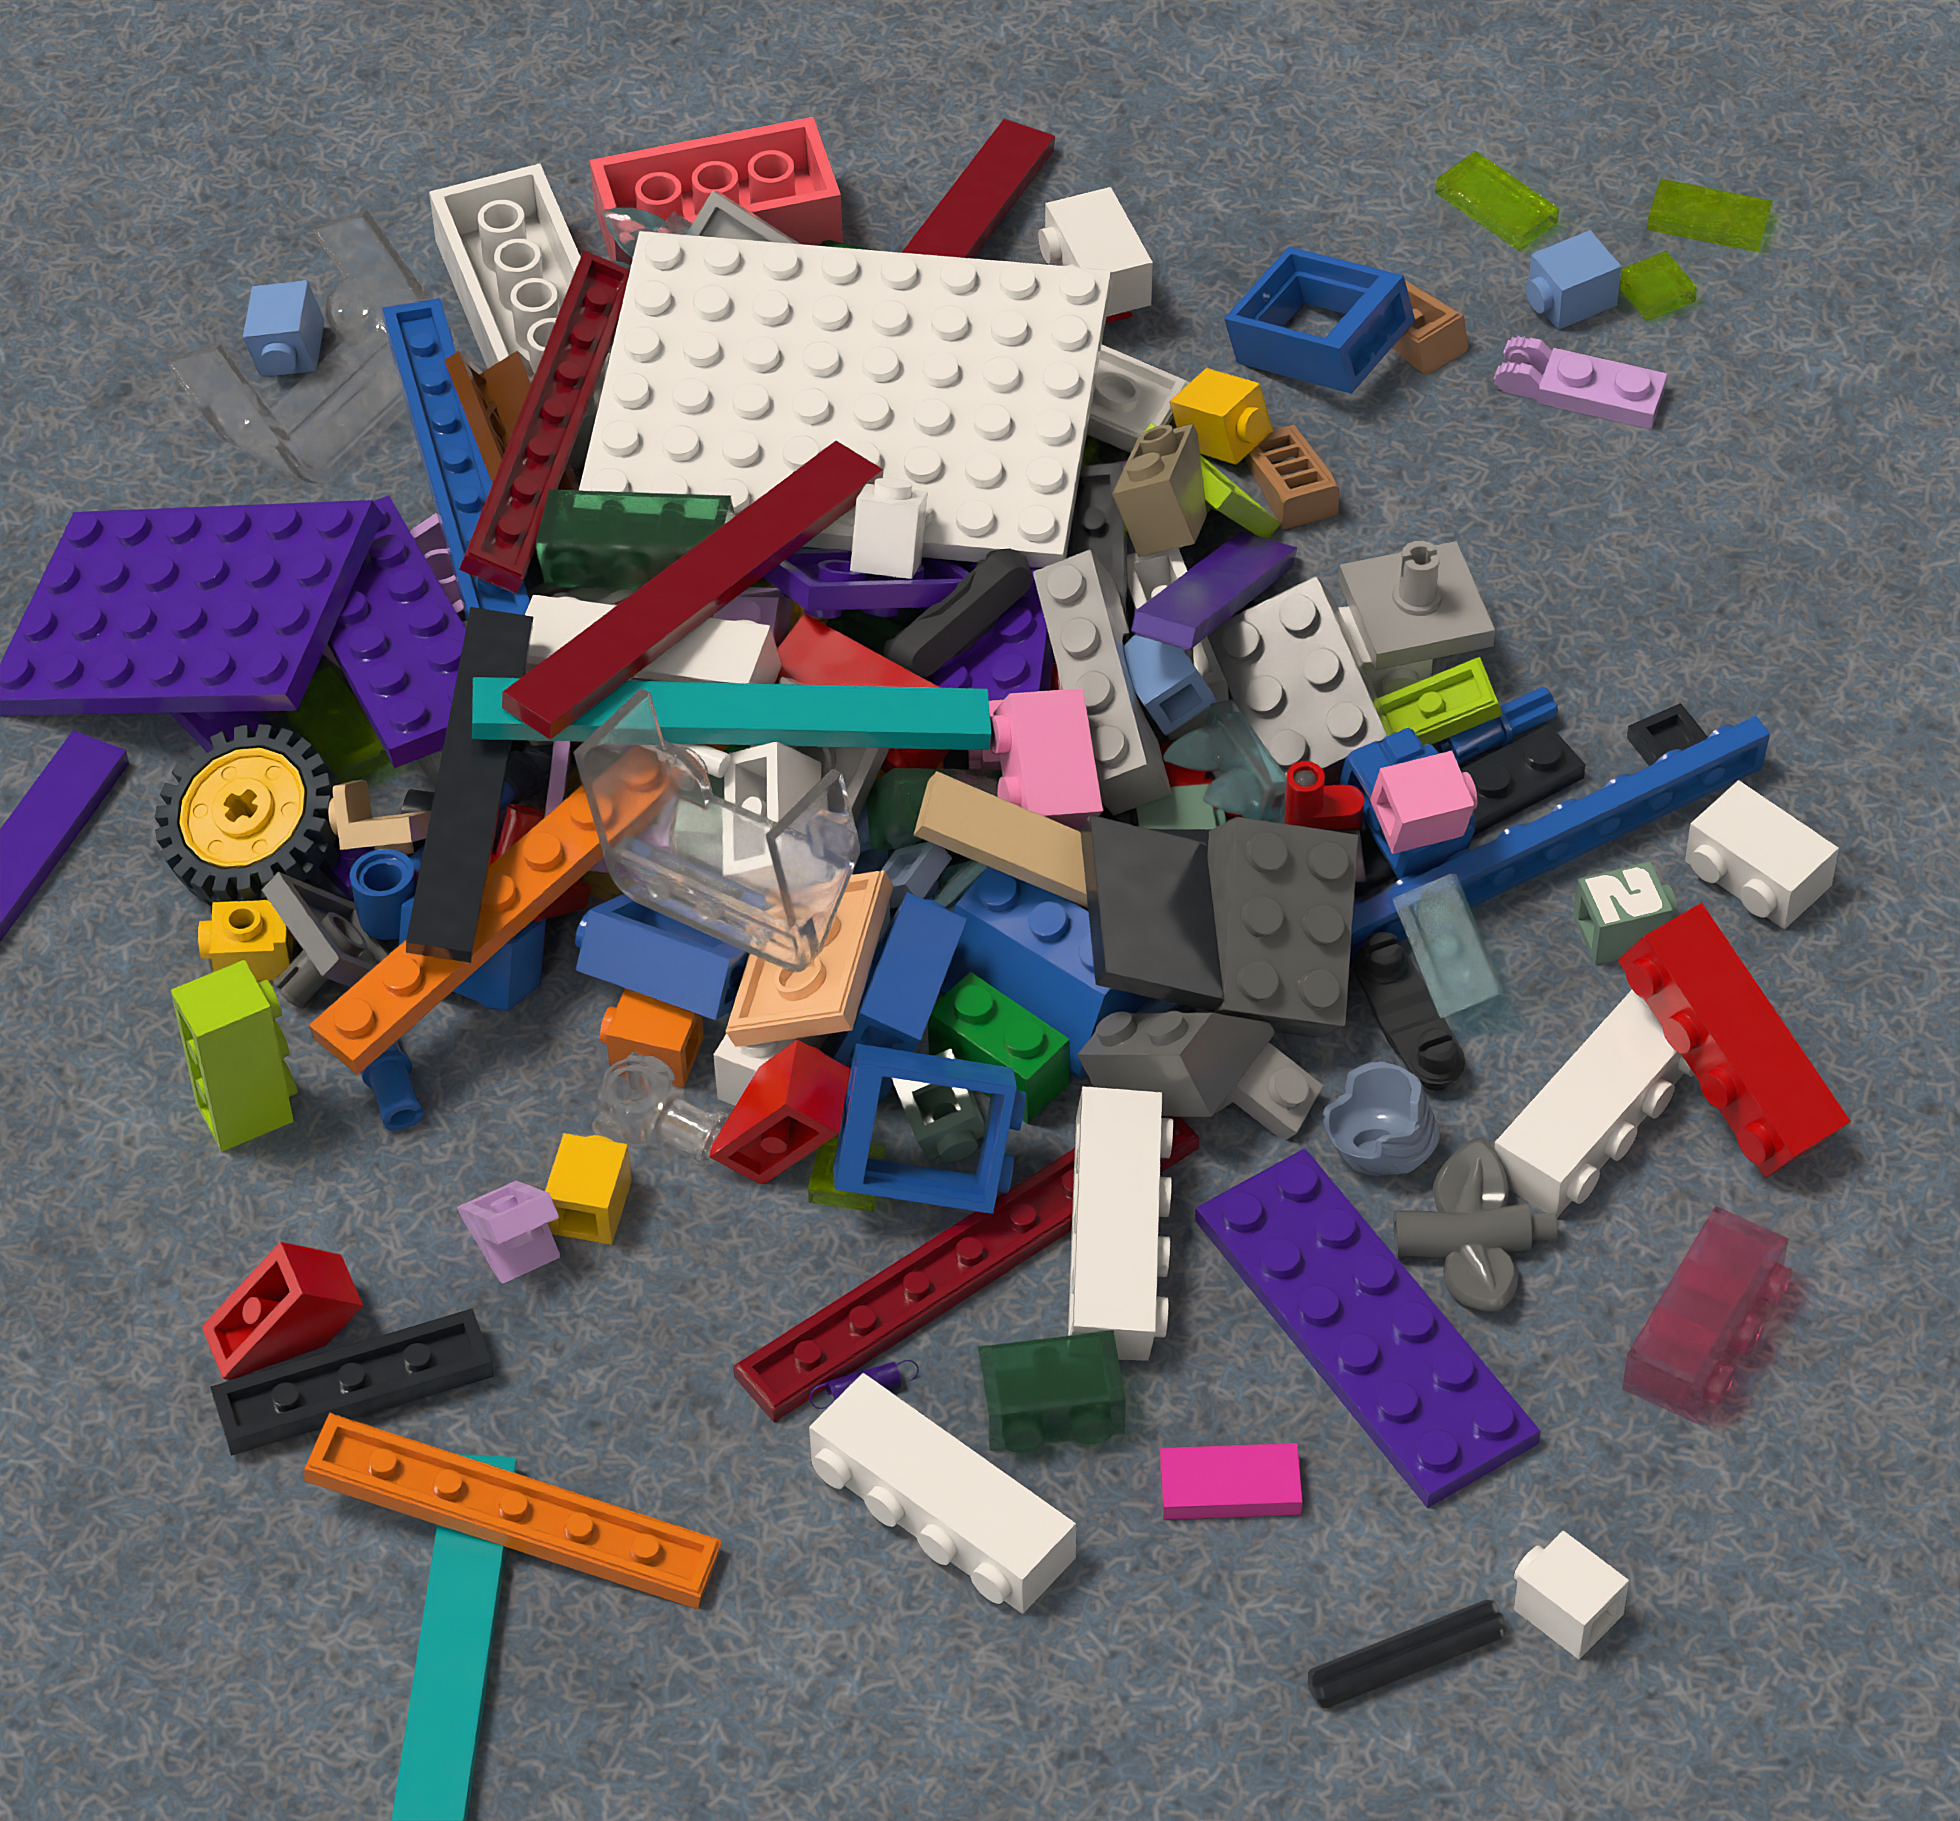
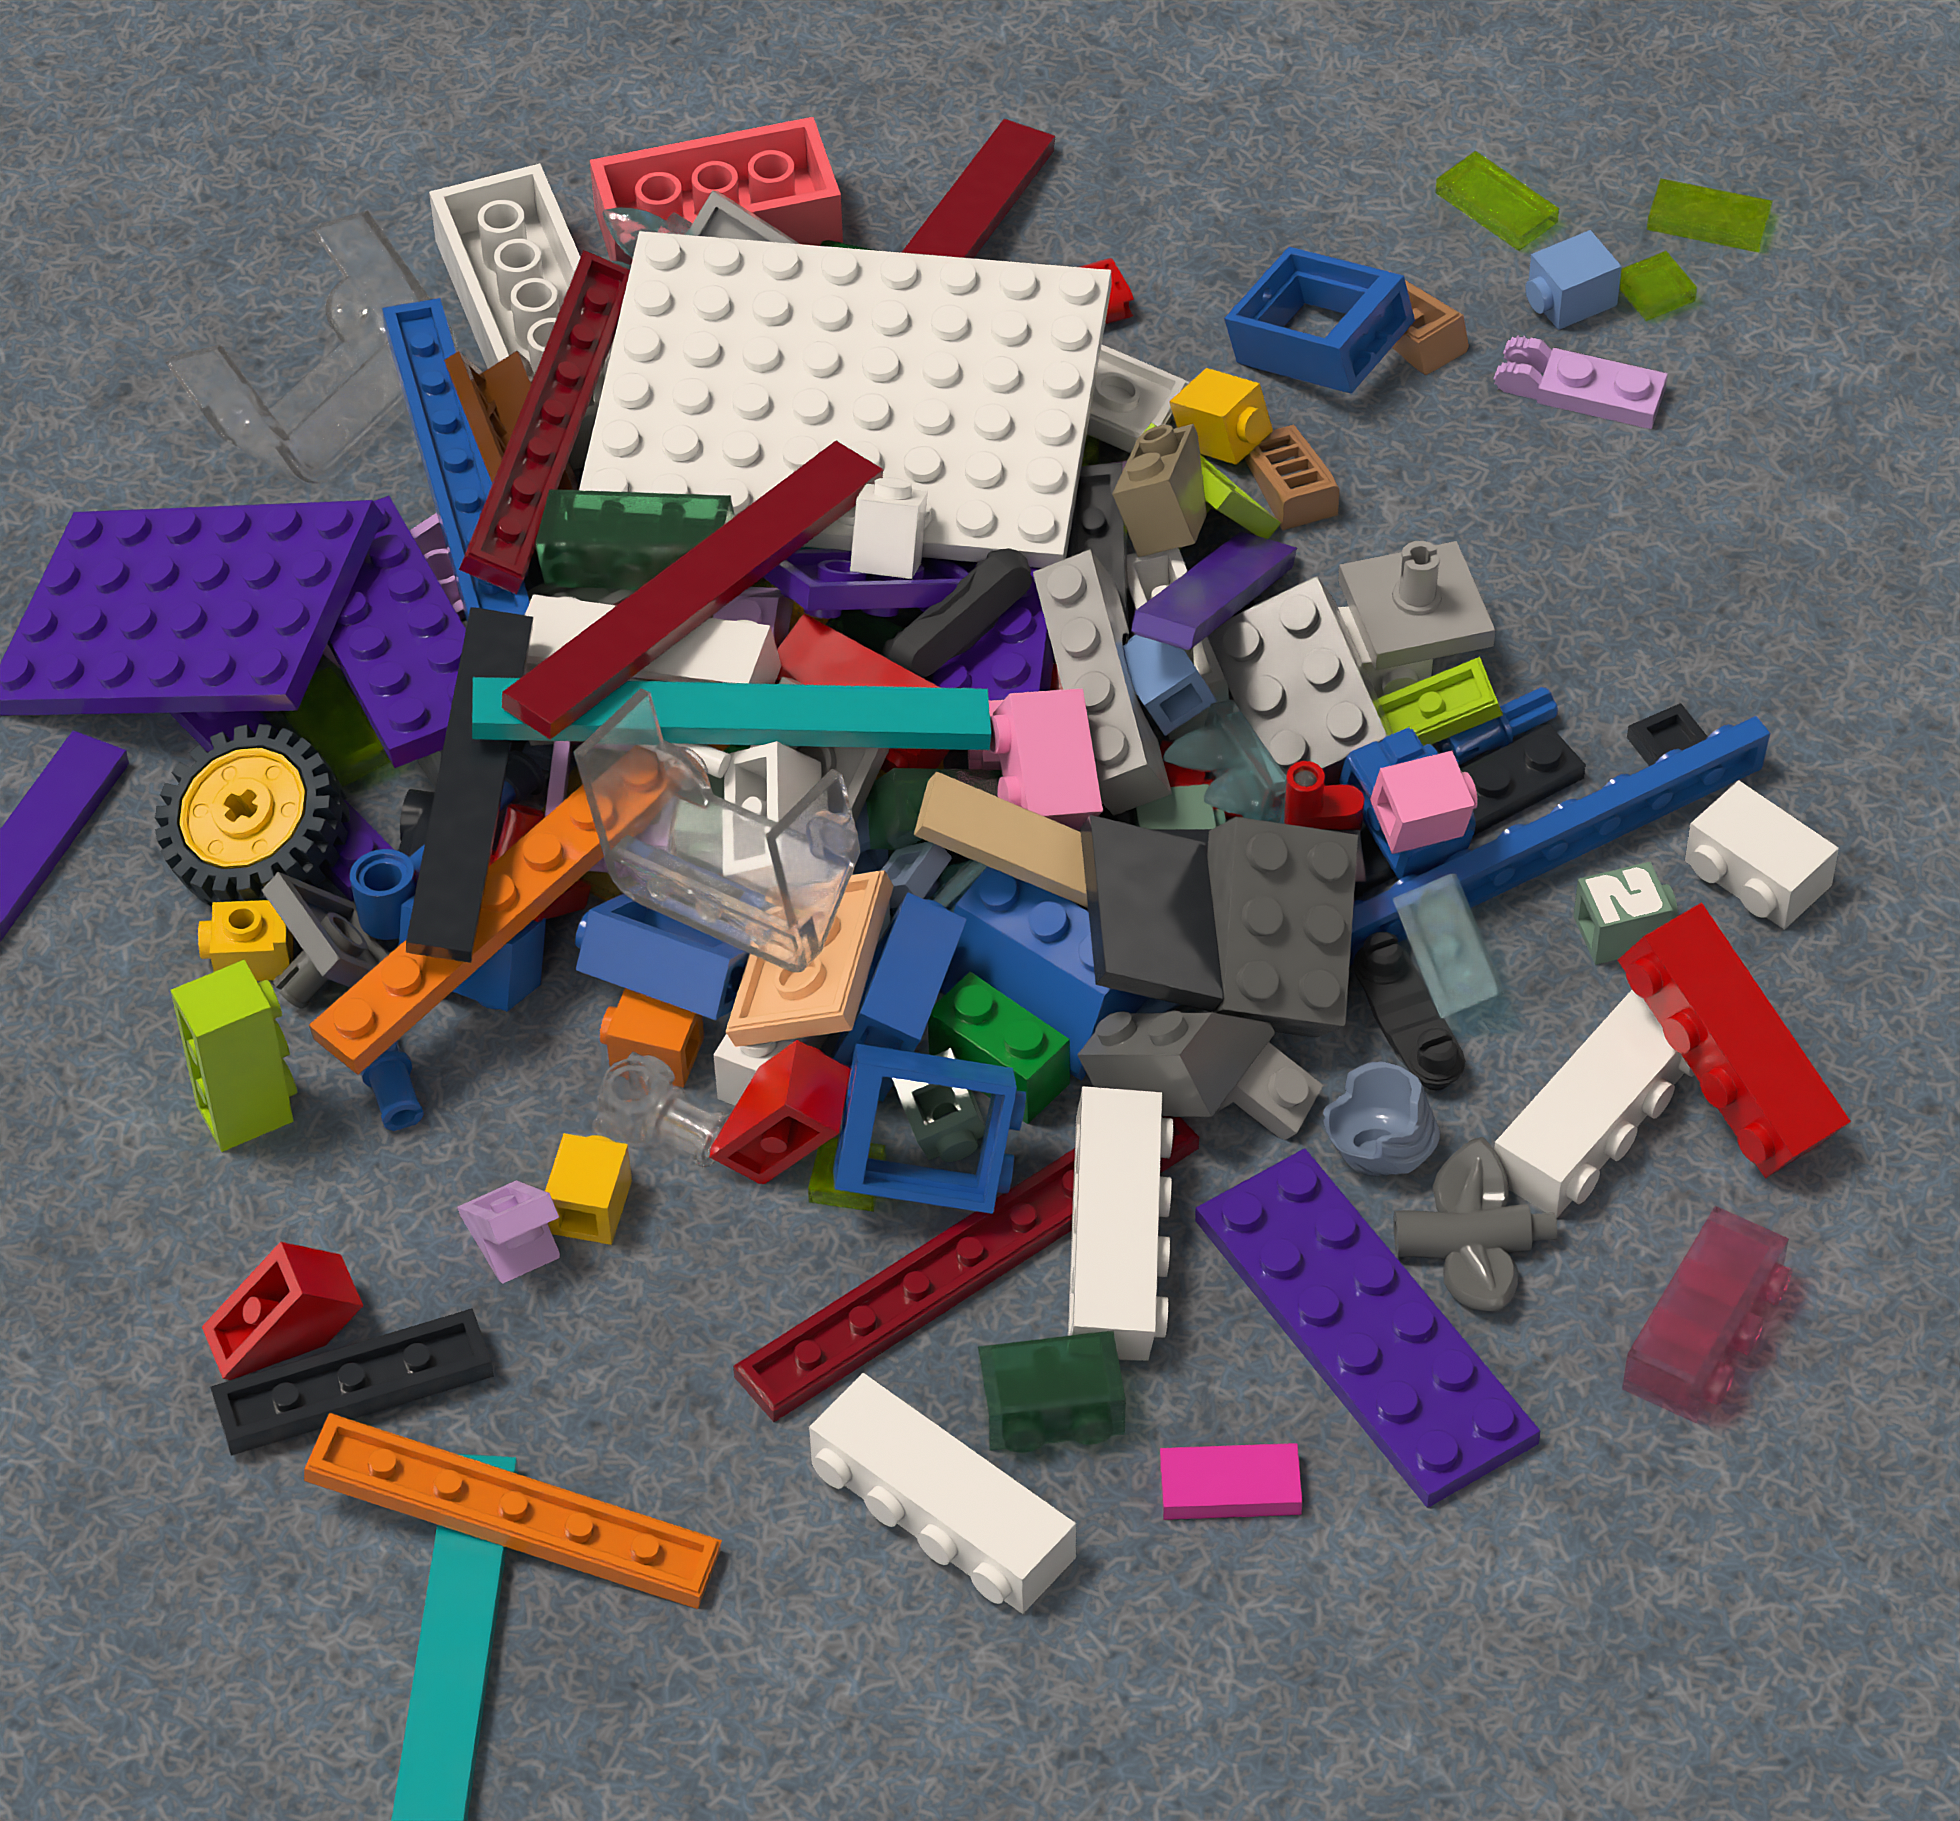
medium blue brick [243,280,325,376] -> none
tan bracket [328,780,431,854] -> none
dark purple piece [810,1360,919,1409] -> none
white brick [1038,187,1153,317] -> none
black axle [1307,1599,1506,1708] -> none
white brick [1514,1531,1629,1659] -> none

